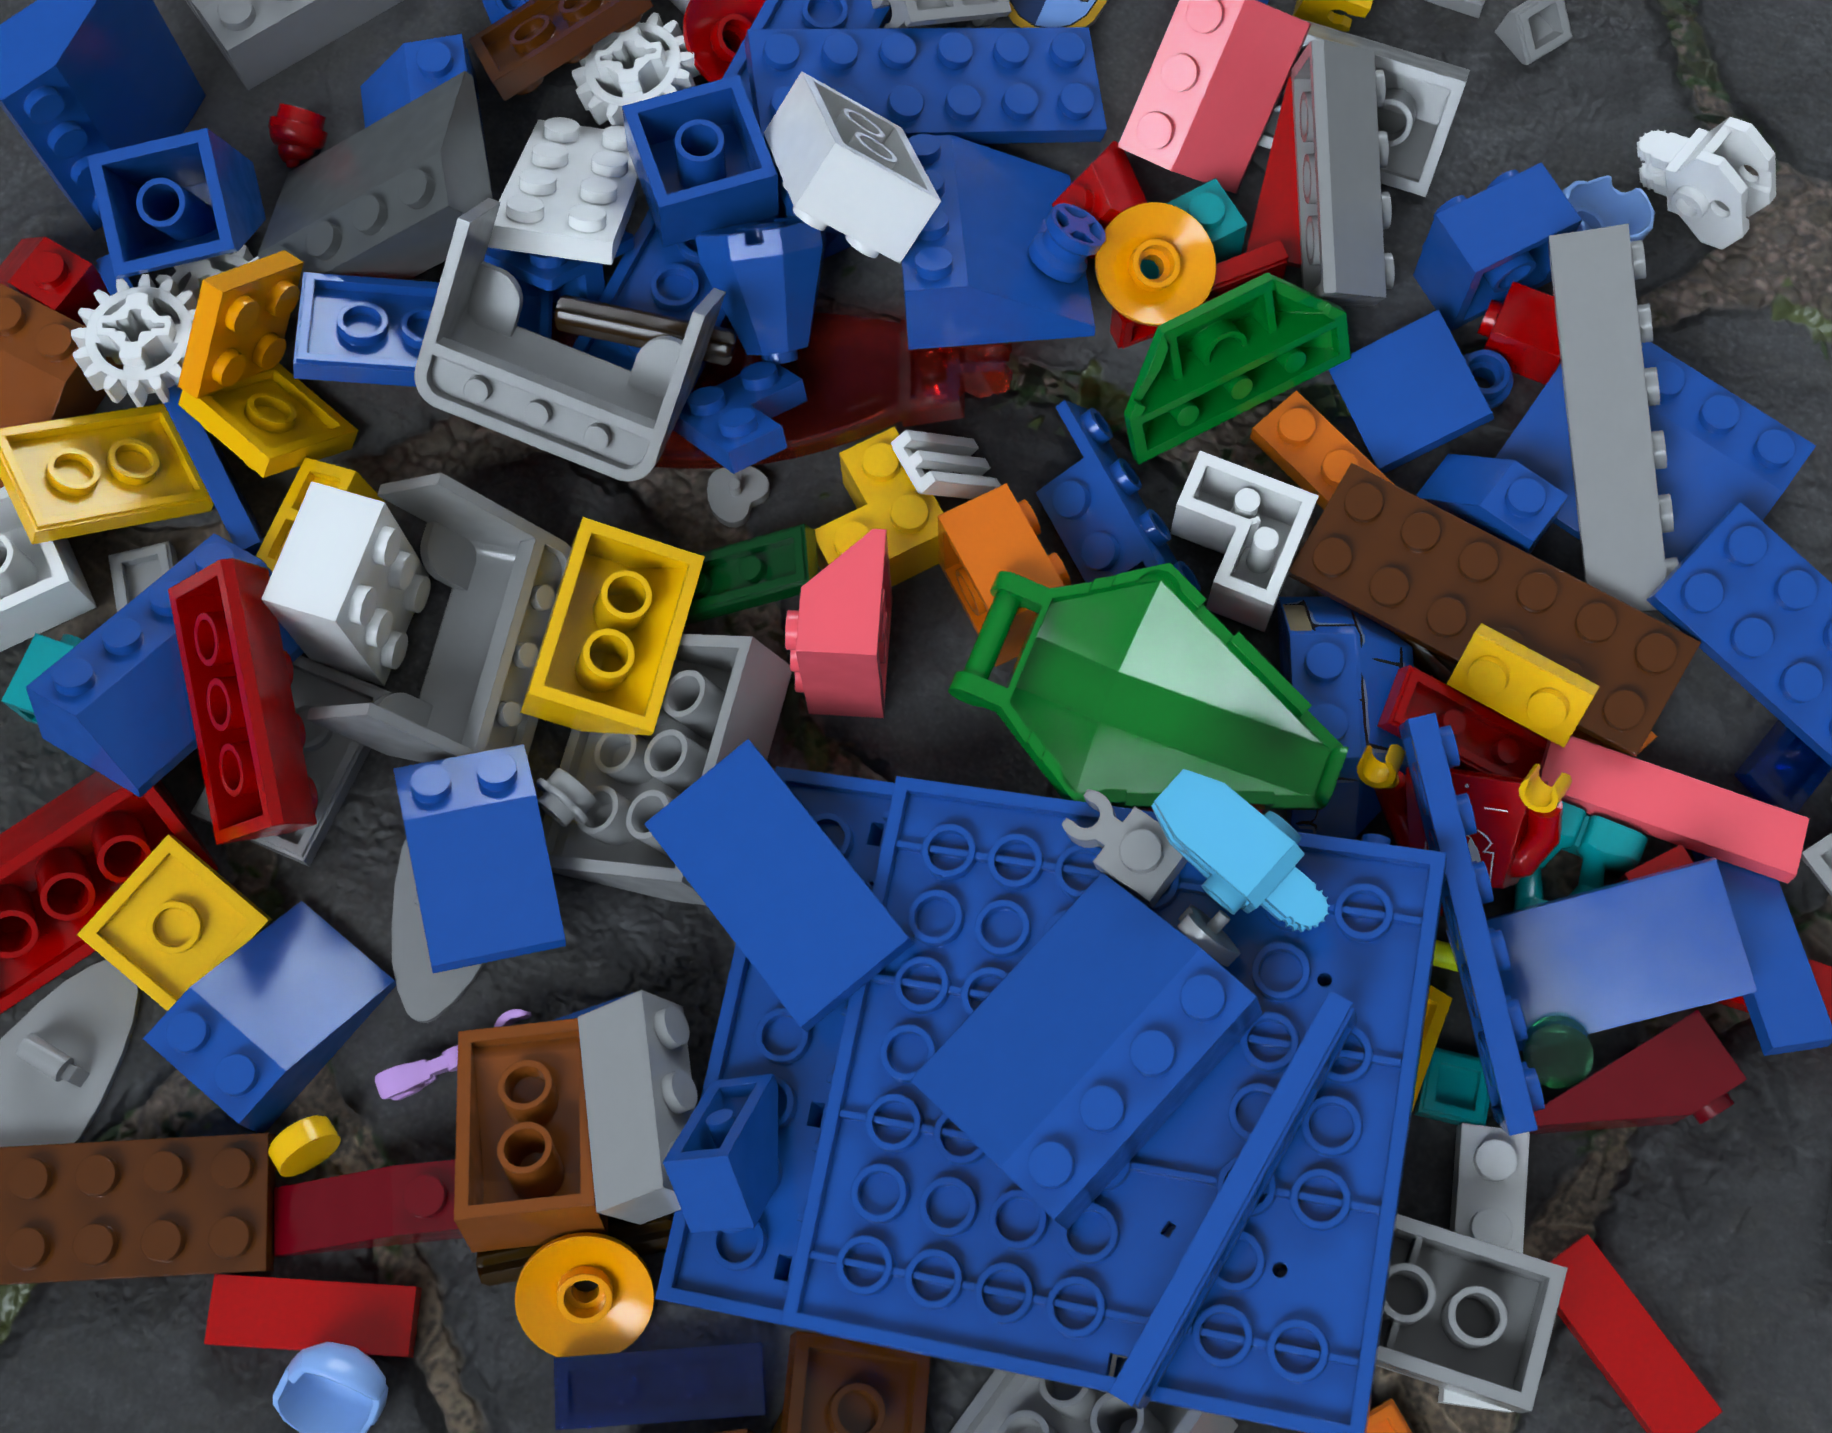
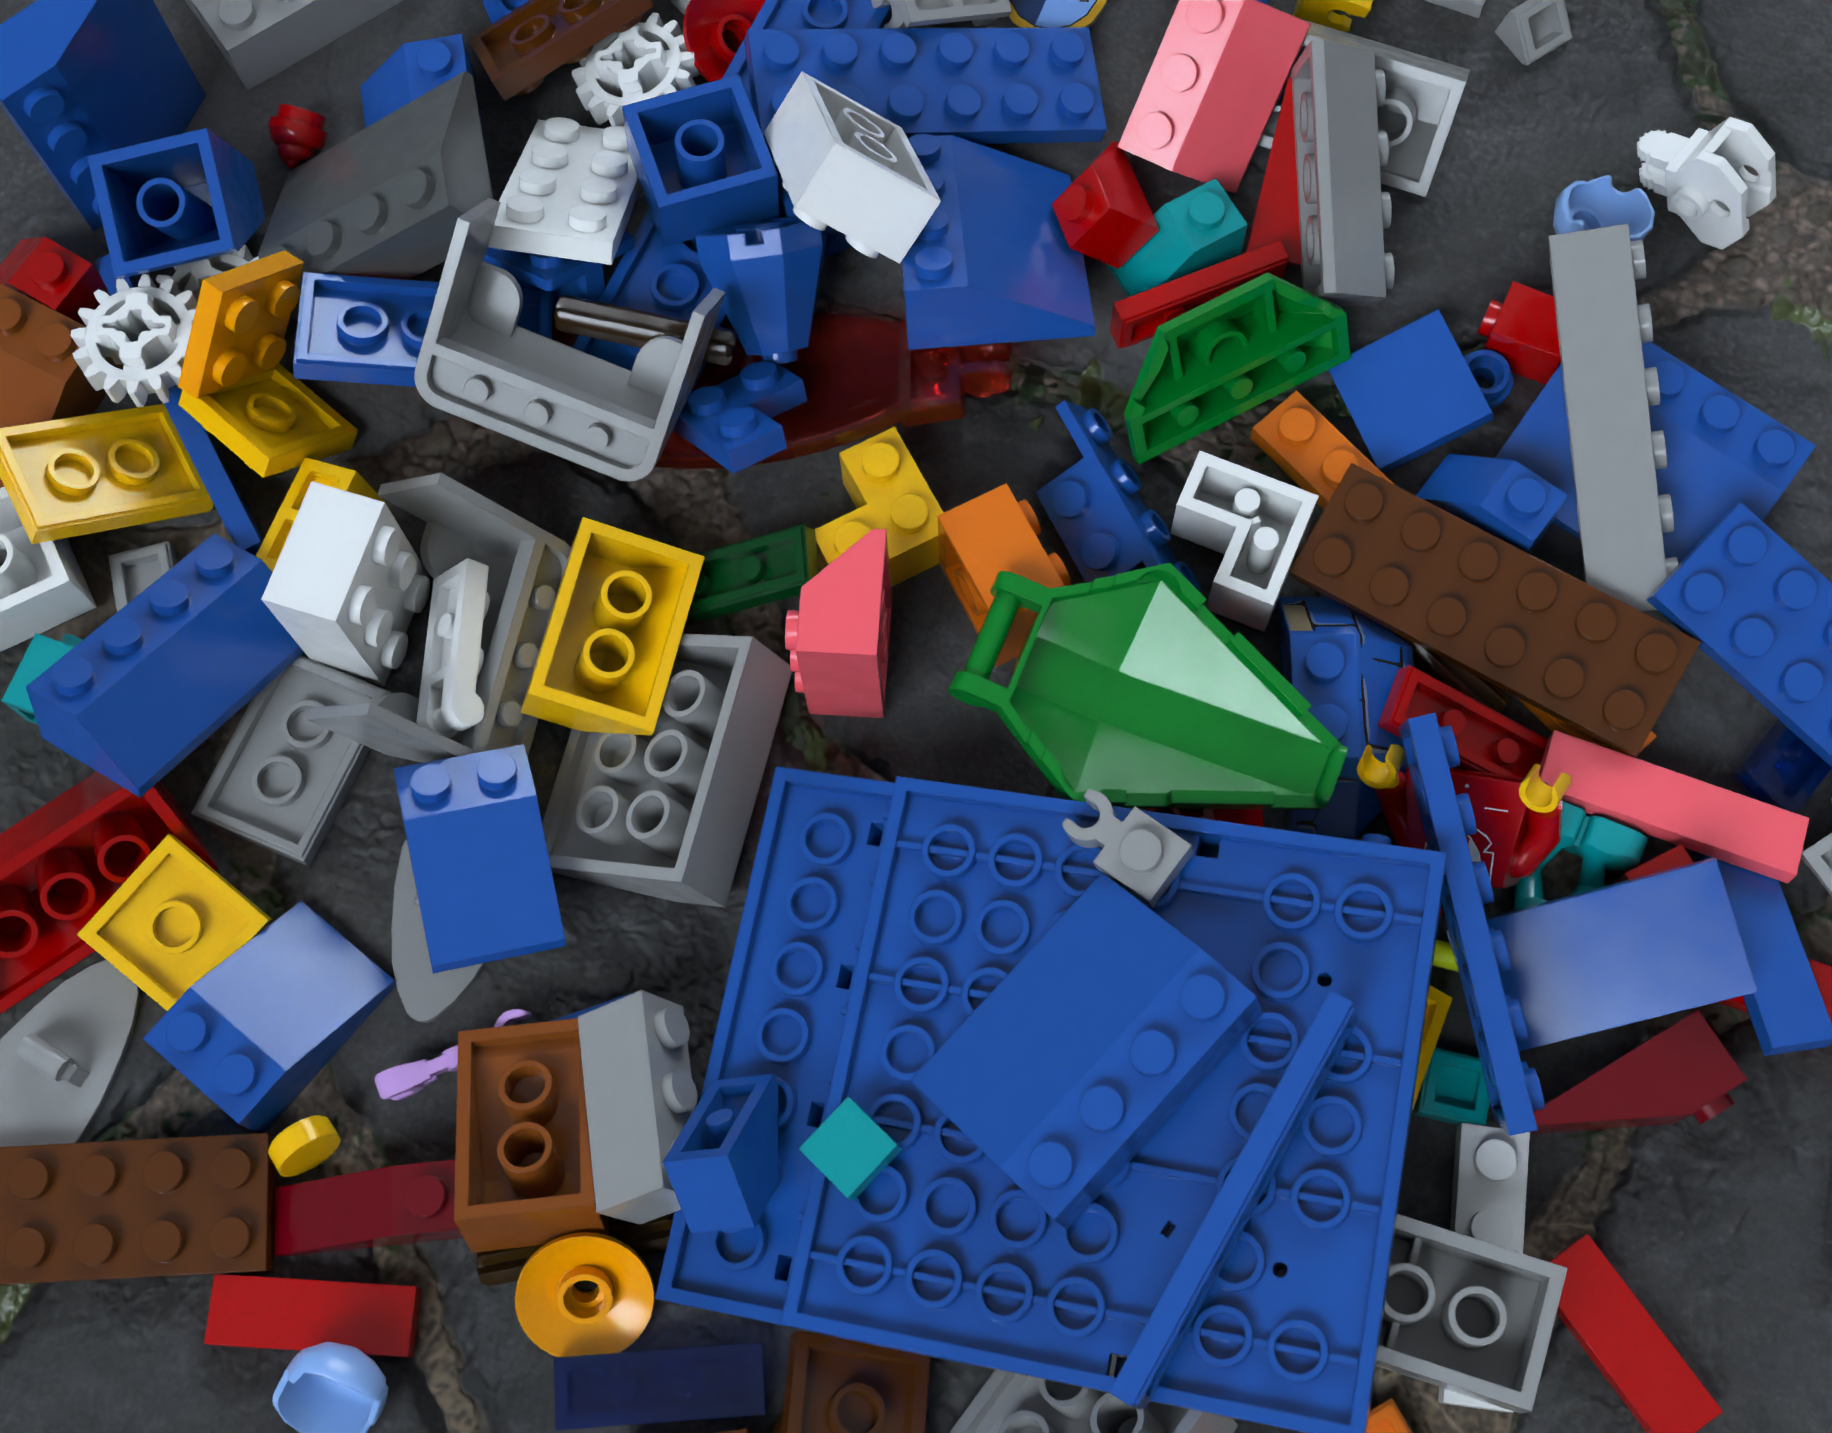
red slope [168,558,318,845] -> none
light grey plate [536,768,597,827] -> none
blue tile [644,739,914,1032] -> none
light grey piece [707,466,770,528] -> none
white tile [891,430,1001,499] -> none
blue wheel [1028,203,1106,283] -> none
light orange dish [1095,202,1216,326] -> none
medium azure hinge [1151,769,1330,933] -> none
light grey piece [1177,905,1240,967] -> none
blue brick [1413,162,1582,332] -> none
yellow plate [1447,623,1600,748] -> none
clear green tile [1522,1016,1594,1088] -> none
none -> white plate [416,558,490,739]
none -> teal tile [799,1097,902,1201]

